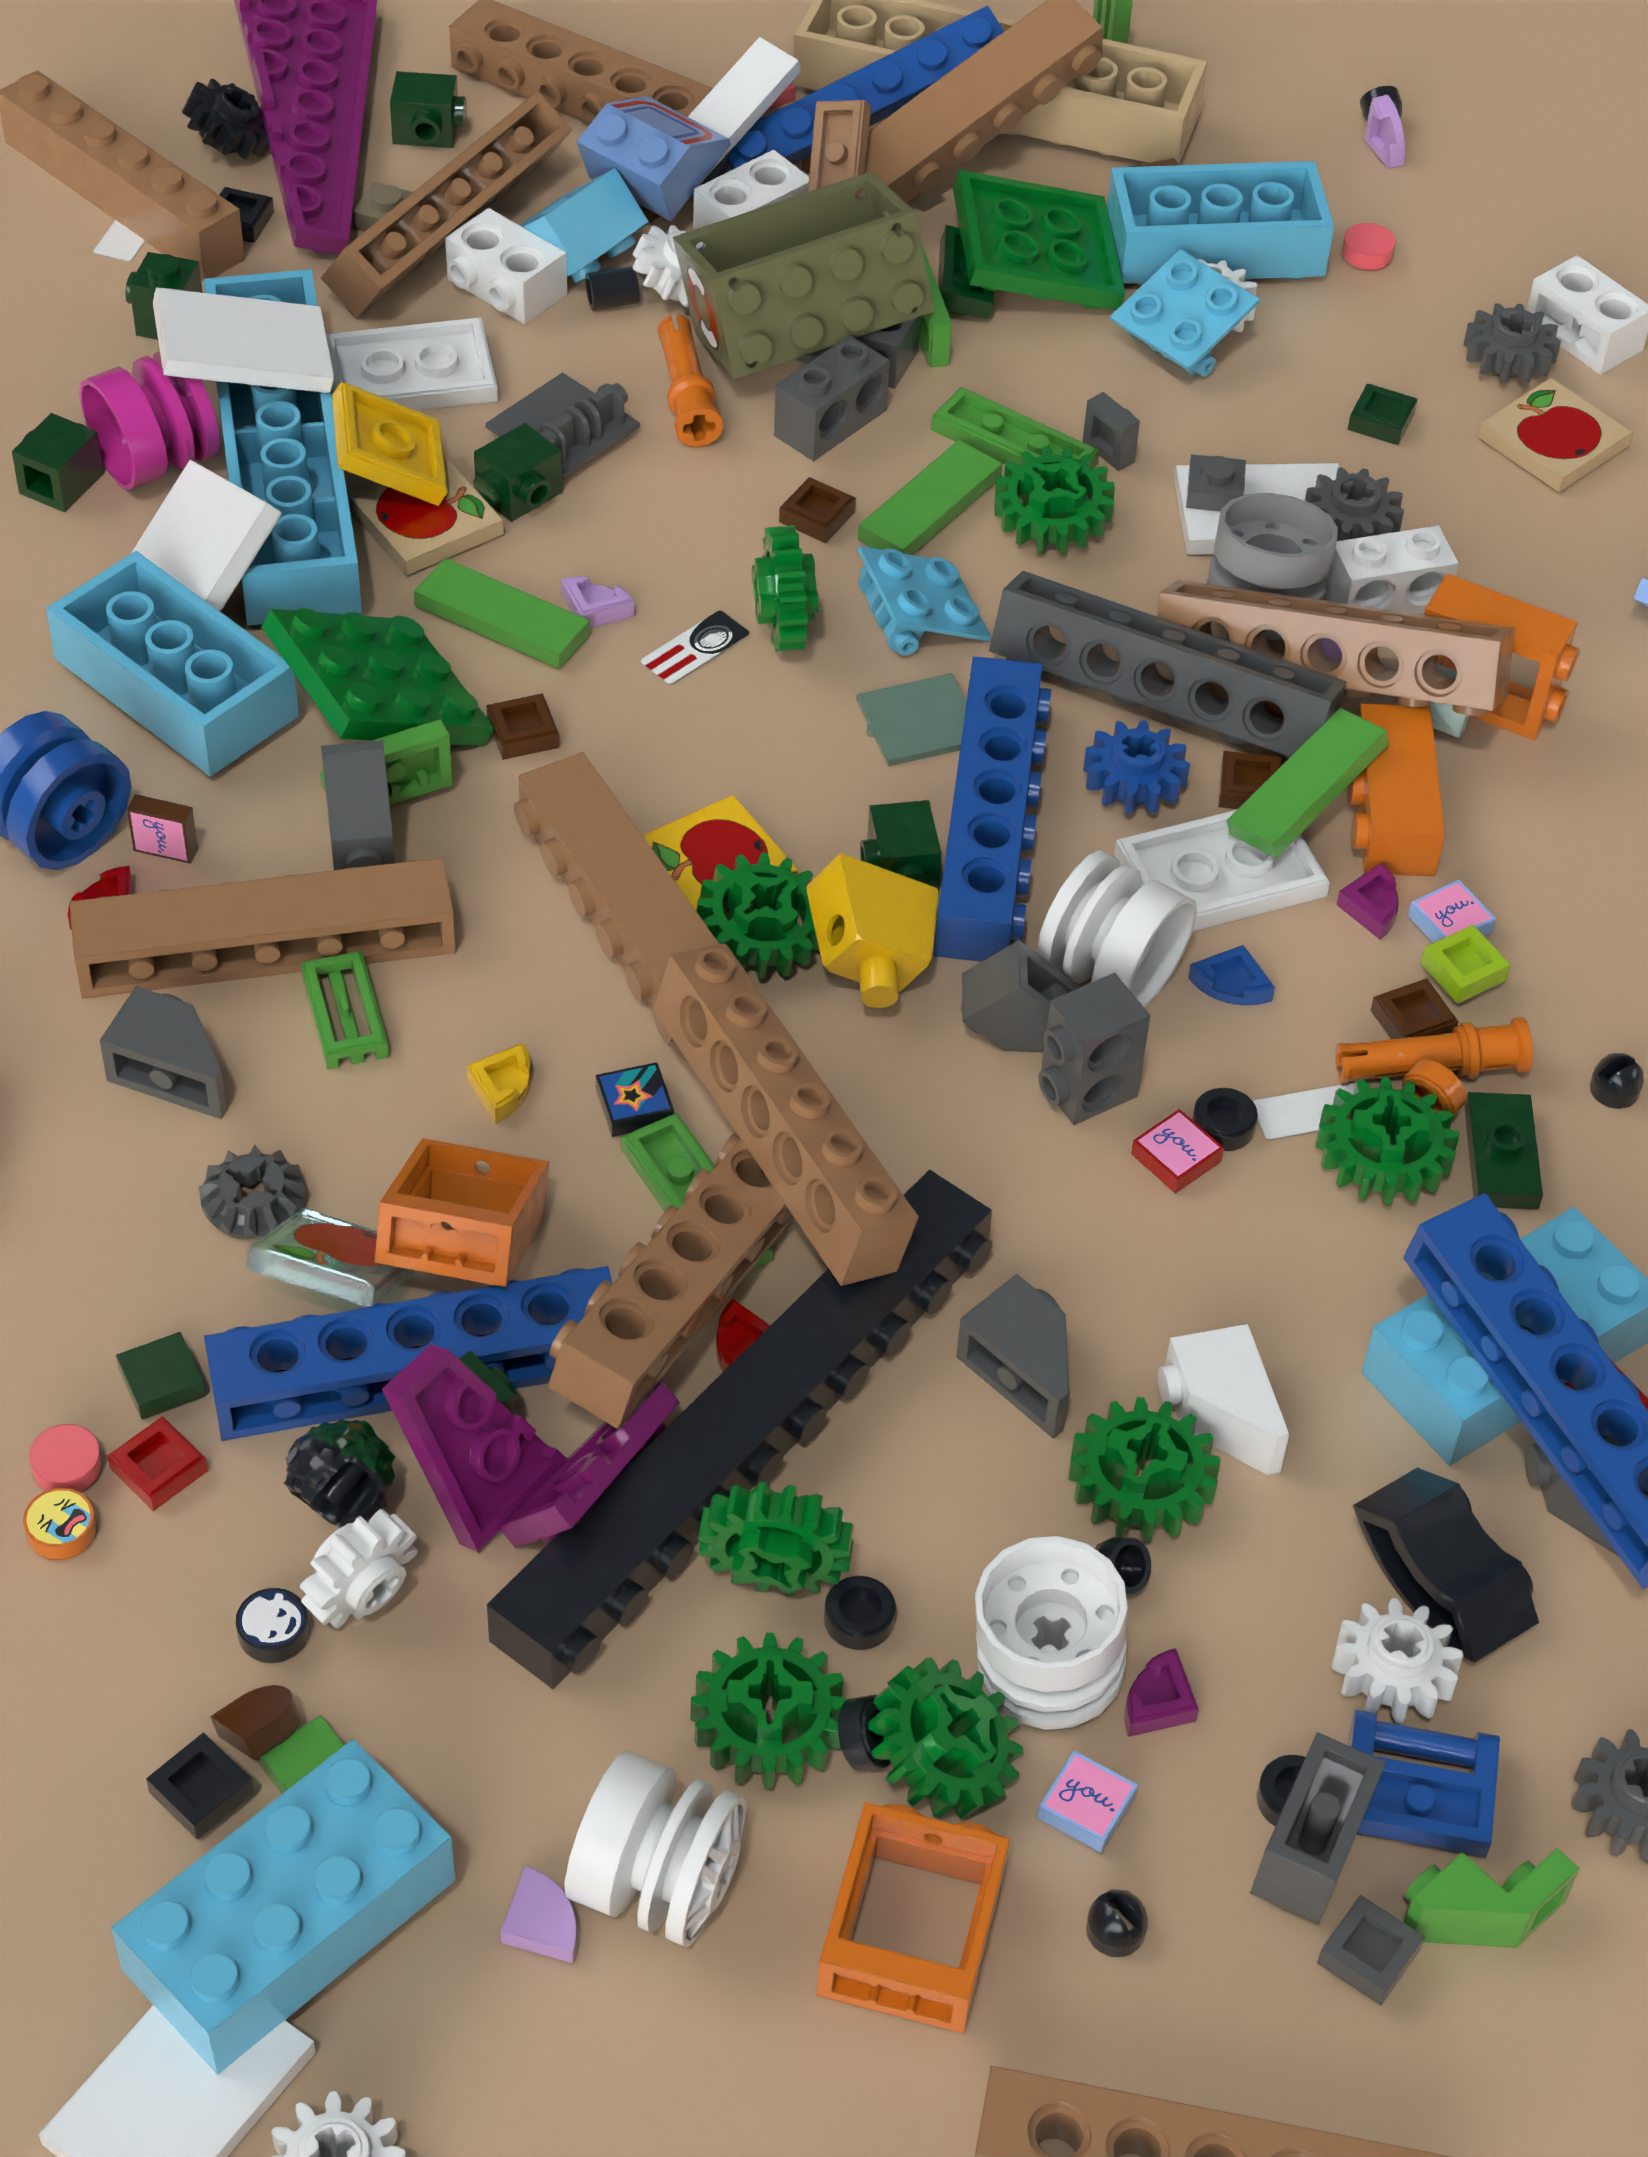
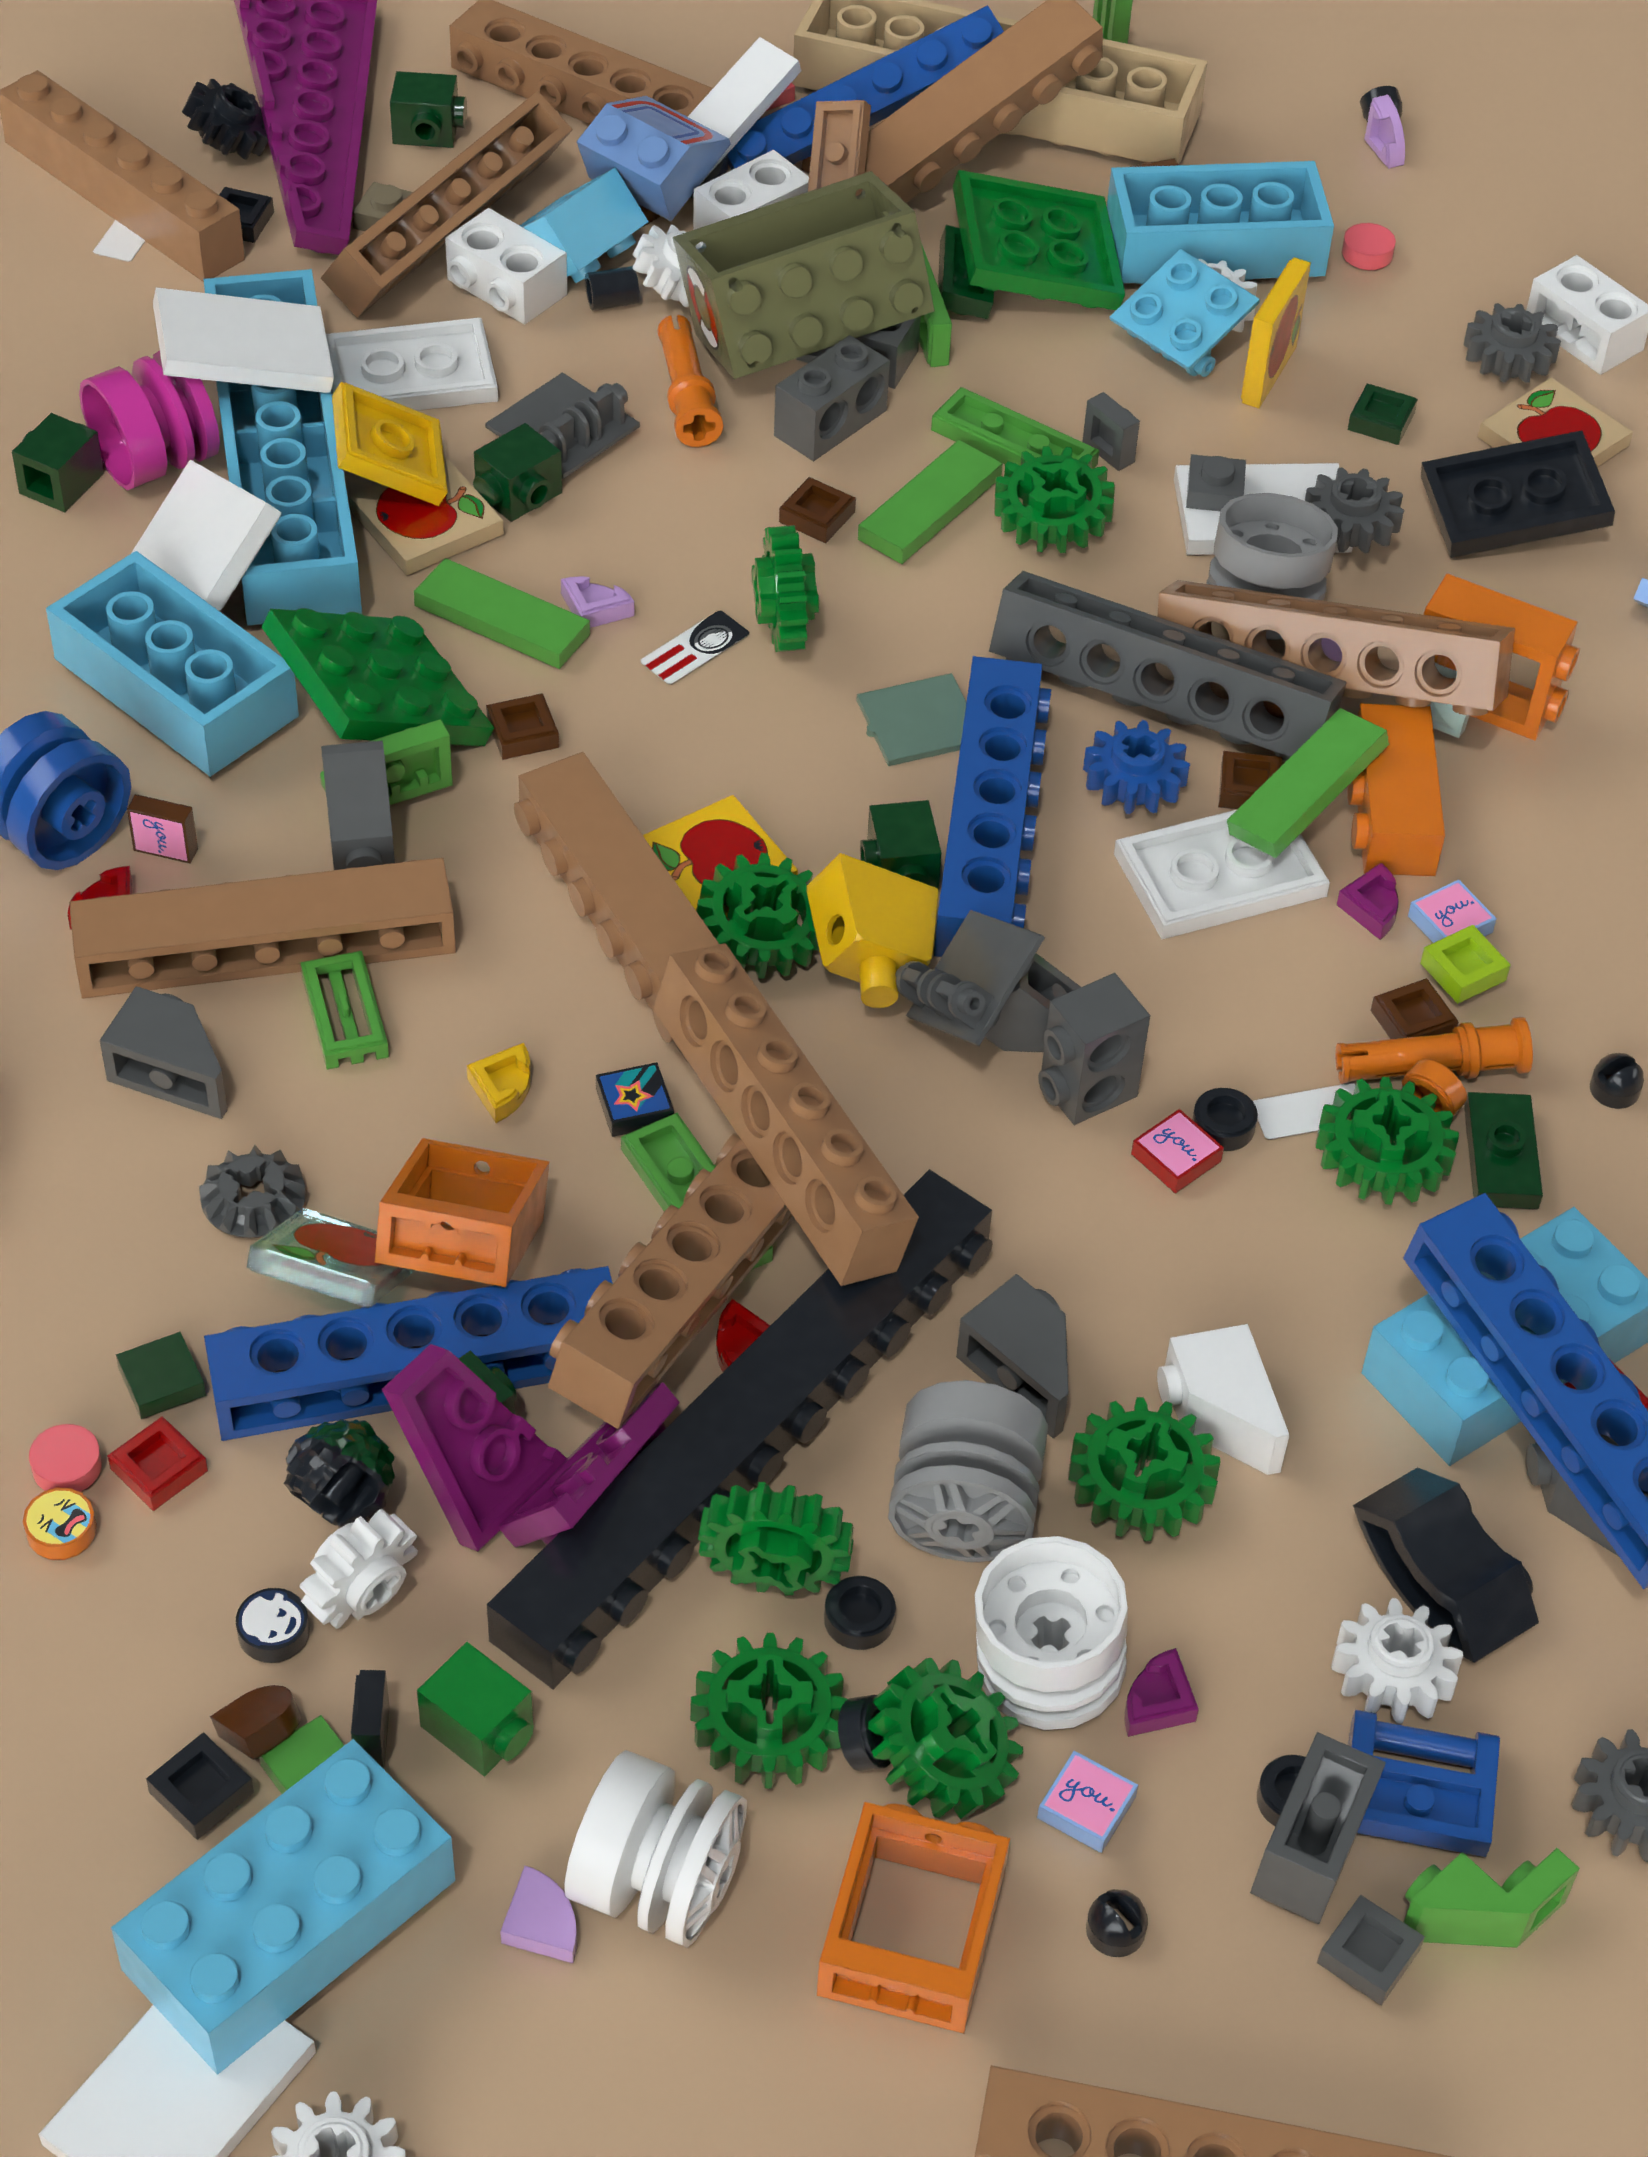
dark green brick [125,252,203,340] -> none
medium azure hinge [857,546,992,656] -> none
white wheel [1037,850,1197,1008] -> none
black hinge [1094,1537,1151,1594] -> none
blue tile [1188,945,1275,1005] -> none
white brick [1325,525,1459,615] -> none
none -> black tile [351,1670,390,1769]
none -> green brick [417,1642,534,1777]
none -> light grey wheel [888,1380,1049,1562]
none -> dark grey hinge [895,910,1045,1046]
none -> yellow tile [1241,257,1311,409]
none -> black plate [1421,430,1615,558]

